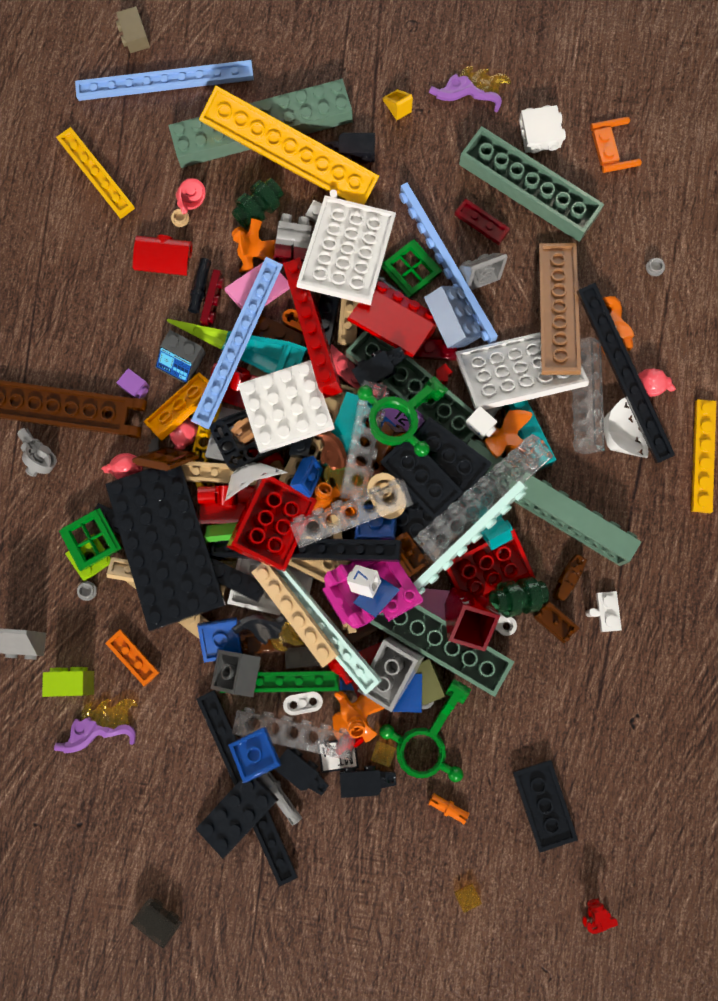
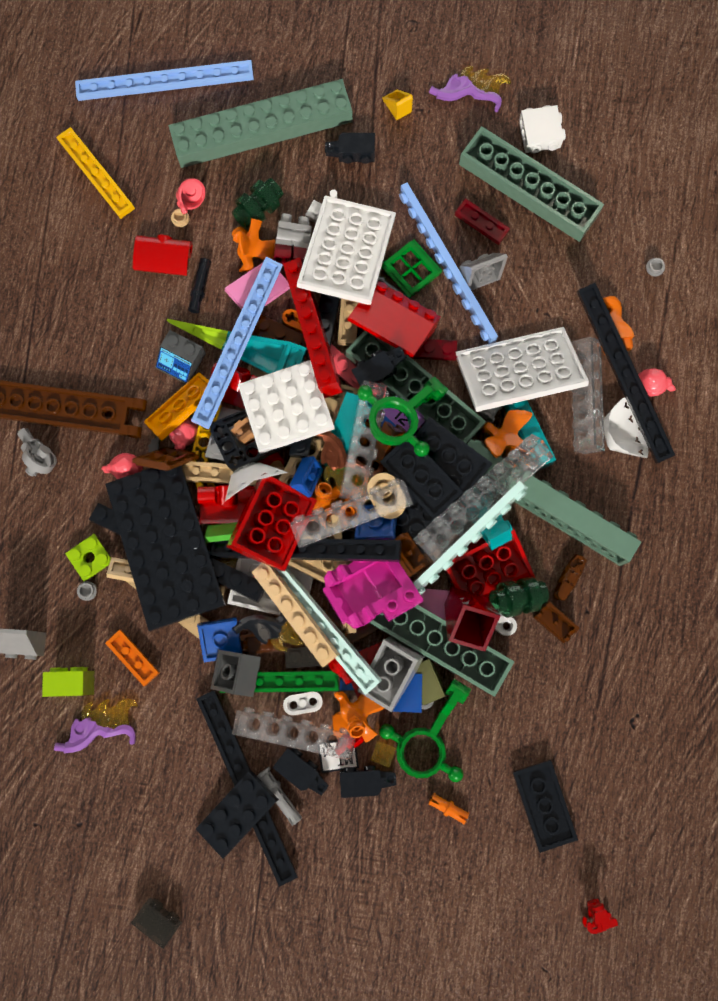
green piece [59,508,122,571] -> none
dark tan brick [116,6,150,54] -> none
medium lavender brick [116,368,150,398] -> none
yellow plate [199,86,379,205] -> none
dark red plate [200,269,225,327] -> none
blue tile [229,727,281,783] -> none
white brick [347,565,381,598] -> none
blue sticker [353,576,400,618] -> none
brick [424,286,482,348] -> none
red piece [435,363,452,384] -> none
clear yellow tile [454,883,482,913] -> none
white brick [465,406,497,440] -> none
medium nougat plate [539,243,581,375] -> none
white plate [585,591,622,632] -> none
orange plate [590,117,642,173] -> none
yellow plate [691,399,716,513] -> none

